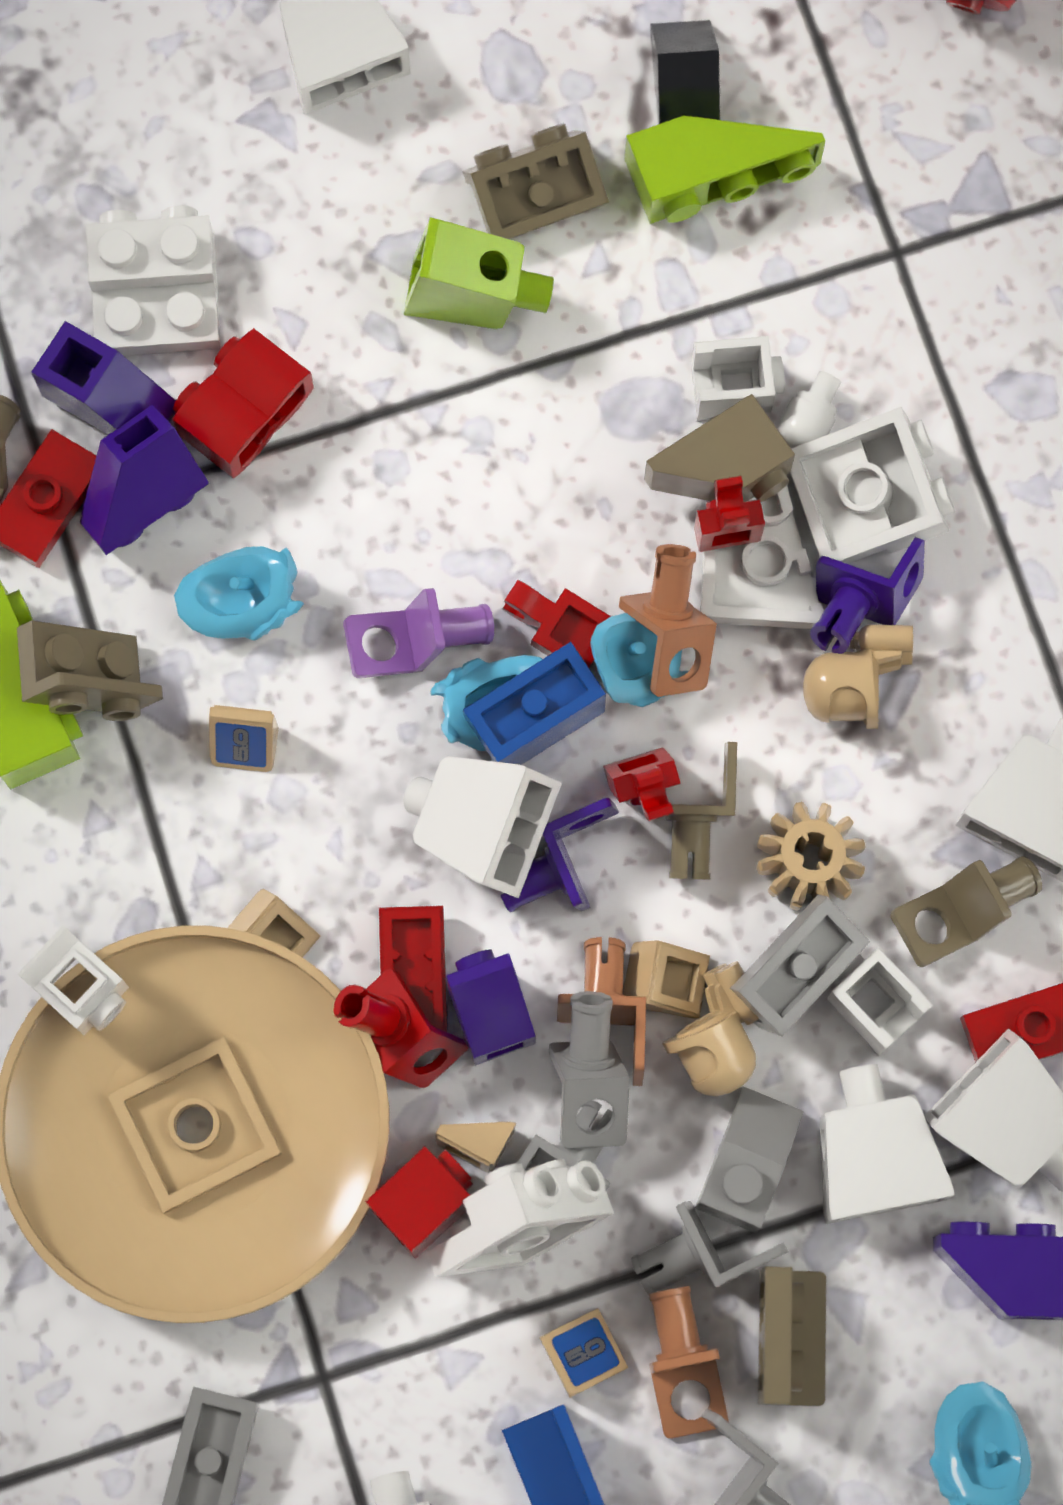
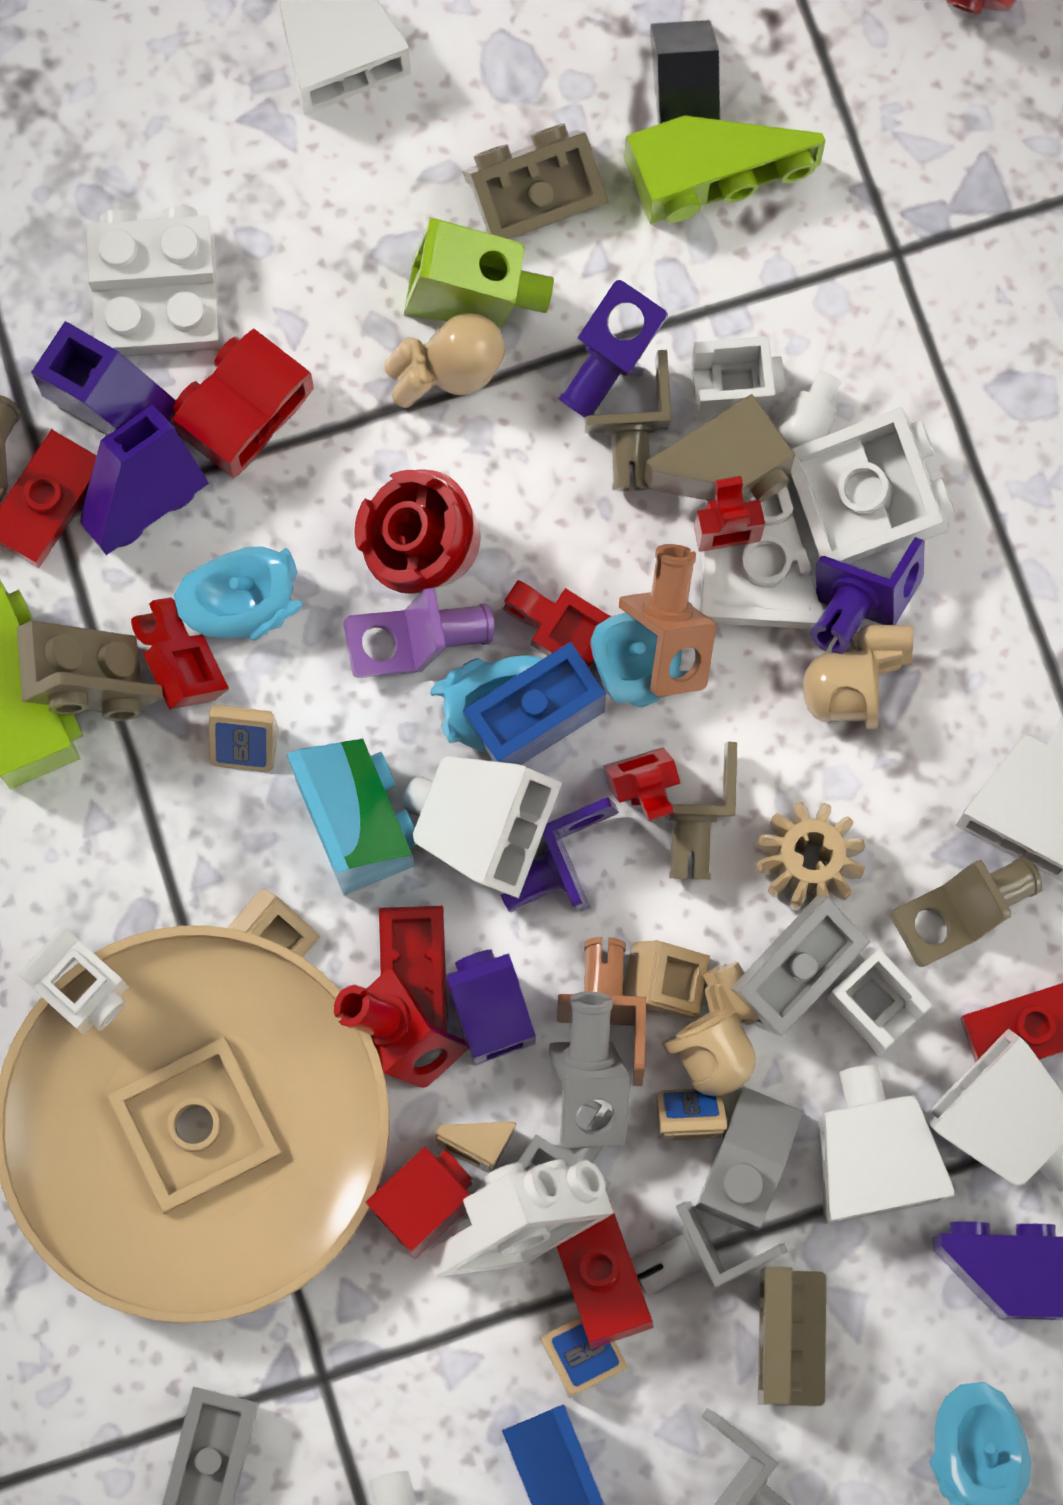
nougat bracket [649,1286,729,1439] -> none
none -> red plate [131,597,229,710]
none -> medium azure slope [287,738,418,896]
none -> red cone [354,469,481,594]
none -> tan piece [384,313,505,408]
none -> red plate [556,1201,654,1349]
none -> dark purple bracket [558,280,668,418]
none -> dark tan bracket [584,349,671,492]
none -> tan slope [656,1089,727,1141]

